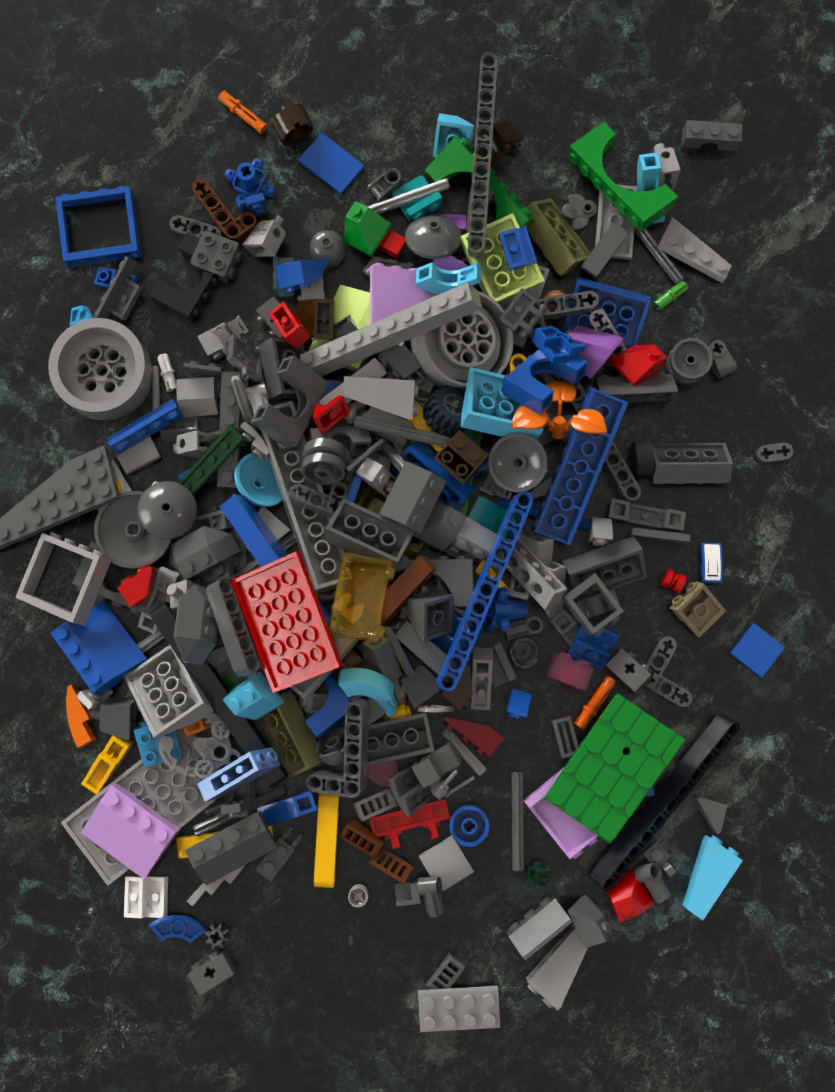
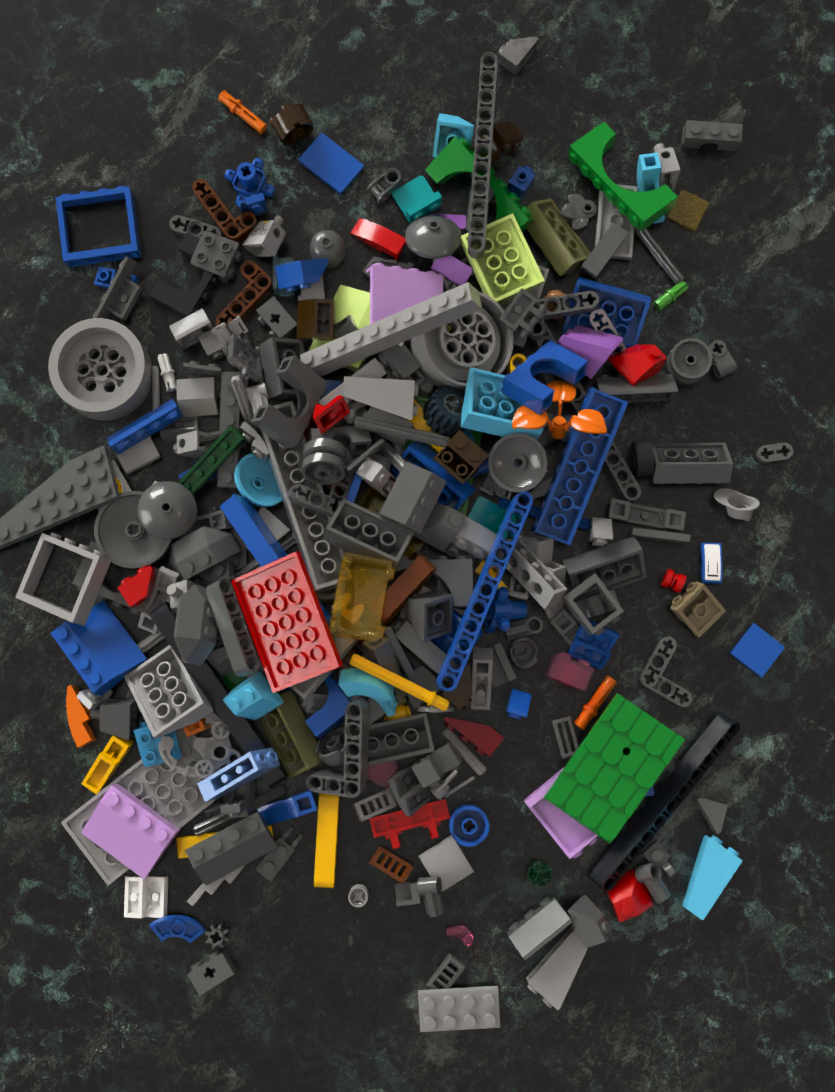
dark azure tile [70,305,93,326] -> none
red brick [269,302,311,349] -> none
reddish brown slope [339,818,384,858] -> none
green slope [344,201,392,257] -> none
light grey axle [368,178,450,214] -> none
medium azure arch [415,262,481,295] -> none
blue plate [499,225,537,271] -> none
dark grey axle [511,772,524,871] -> none
blue slope [532,326,587,364] -> none
dark grey brick [606,649,653,694] -> none
light grey wing [657,217,732,283] -> none
none -> light grey slope [169,308,213,350]
none -> reddish brown beam [215,261,273,329]
none -> yellow axle [350,654,449,711]
none -> clear pink arm [446,925,474,946]
none -> flat silver slope [498,37,539,75]
none -> blue brick [507,165,535,199]
none -> clear yellow piece [667,189,709,232]
none -> light grey piece [714,488,760,521]

